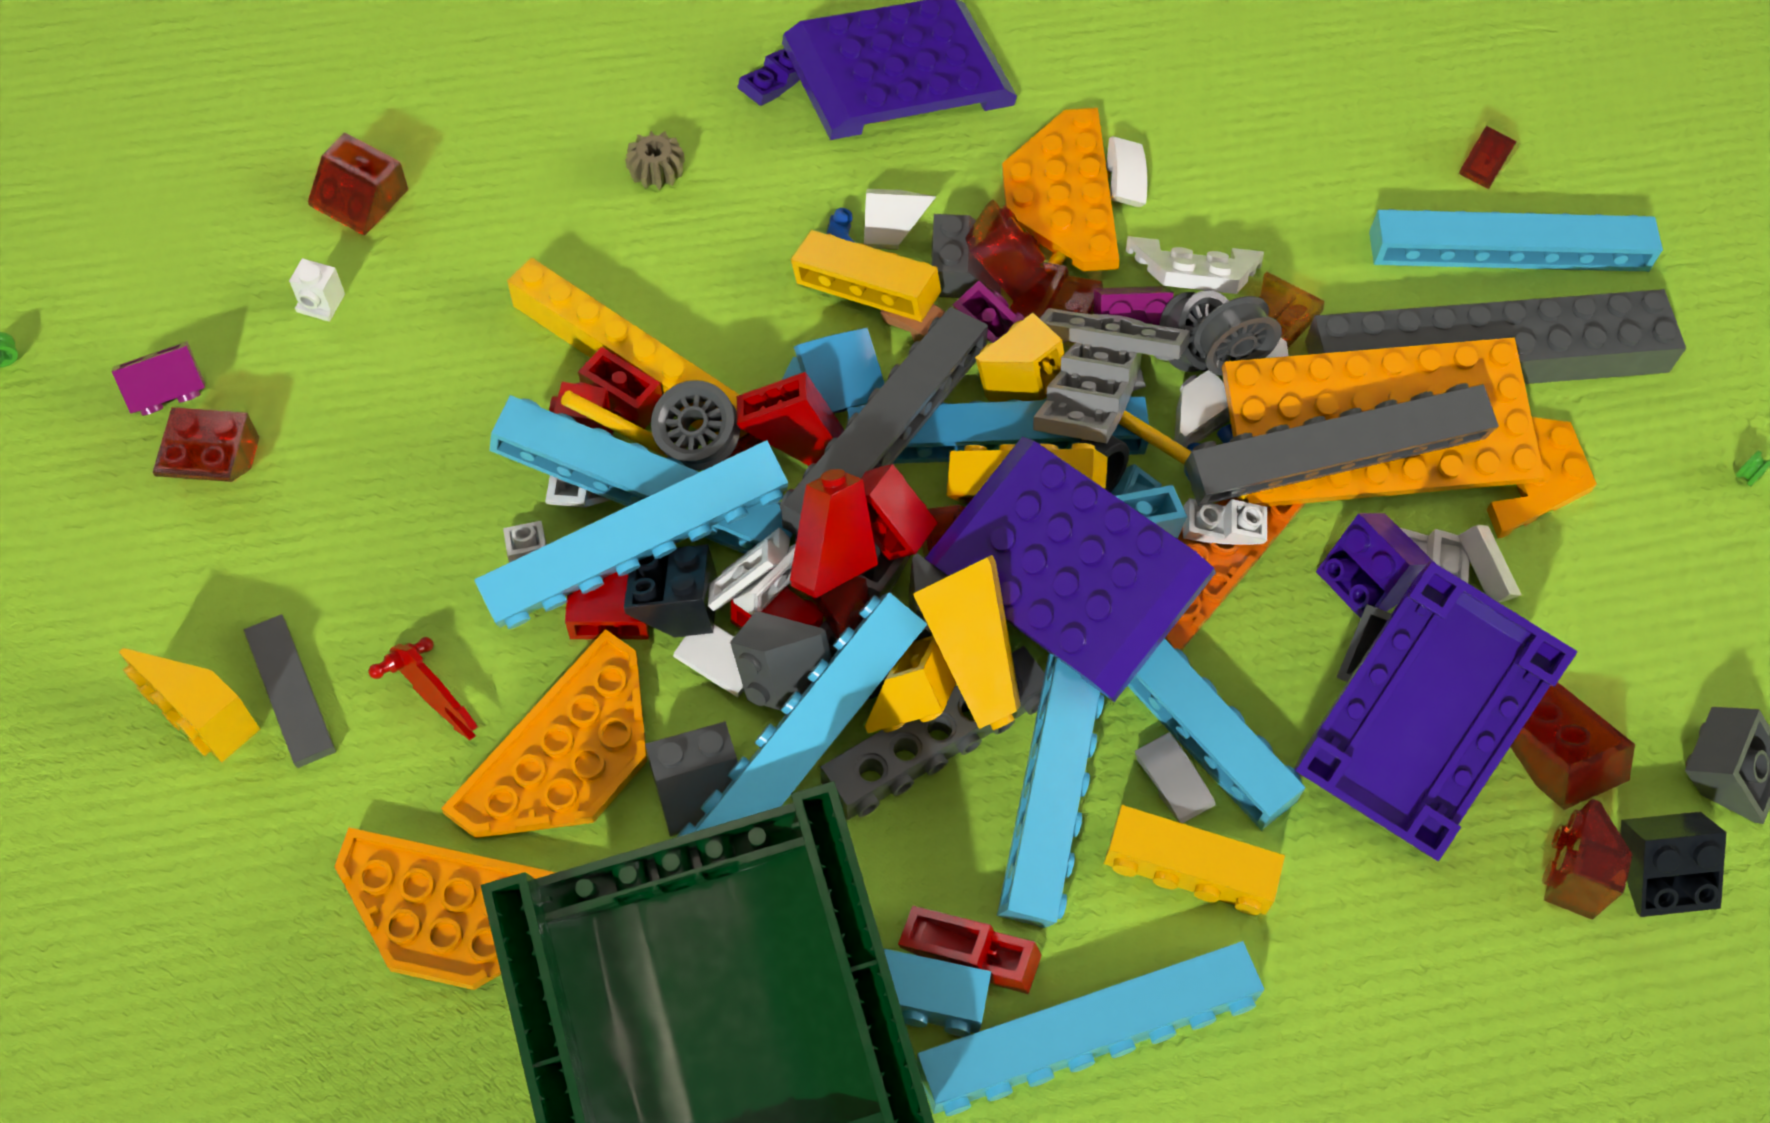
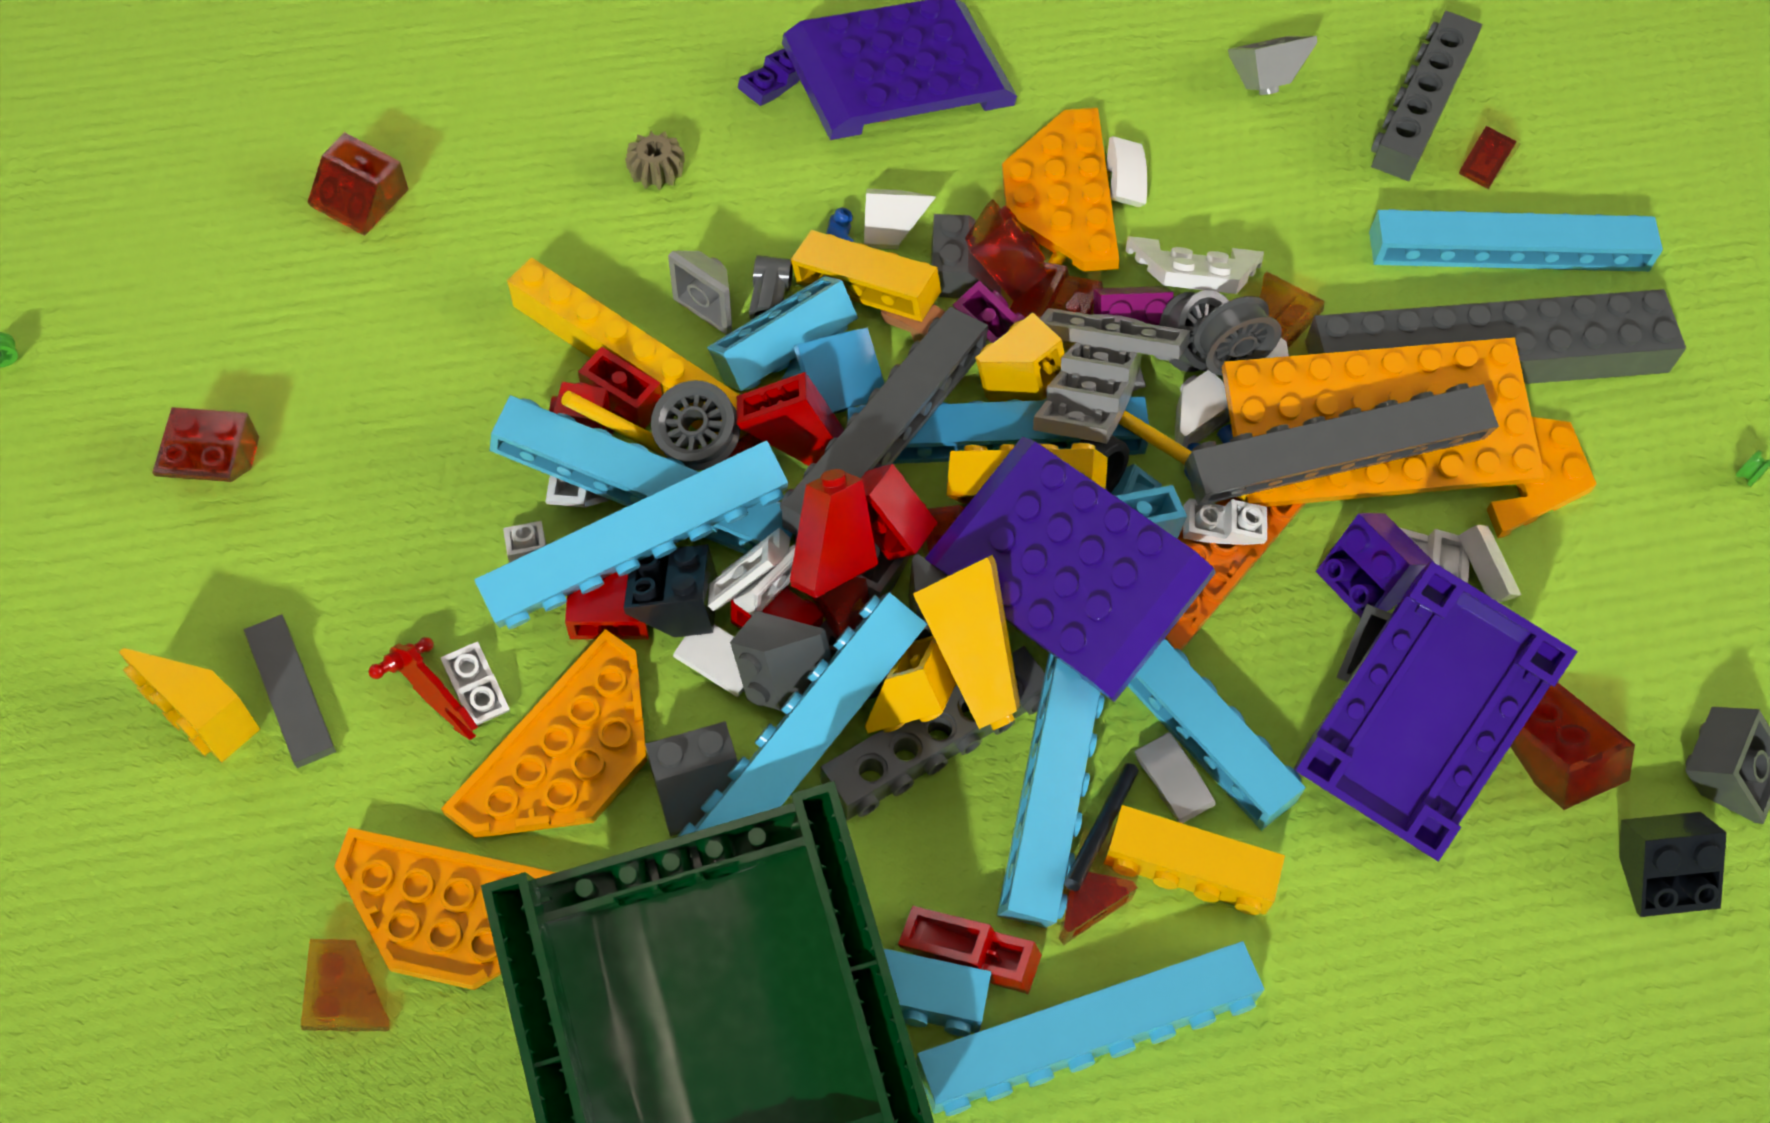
magenta brick [111,341,205,416] -> none
white brick [289,258,345,322] -> none
clear red slope [1542,799,1633,920] -> none
none -> clear orange wing [301,939,390,1031]
none -> white slope [440,641,510,725]
none -> light grey slope [668,251,732,335]
none -> medium azure brick [707,276,858,391]
none -> dark grey piece [749,255,793,319]
none -> clear red slope [1059,872,1138,945]
none -> black bar [1064,763,1139,891]
none -> light grey slope [1228,36,1317,95]
none -> dark grey brick [1371,11,1483,182]

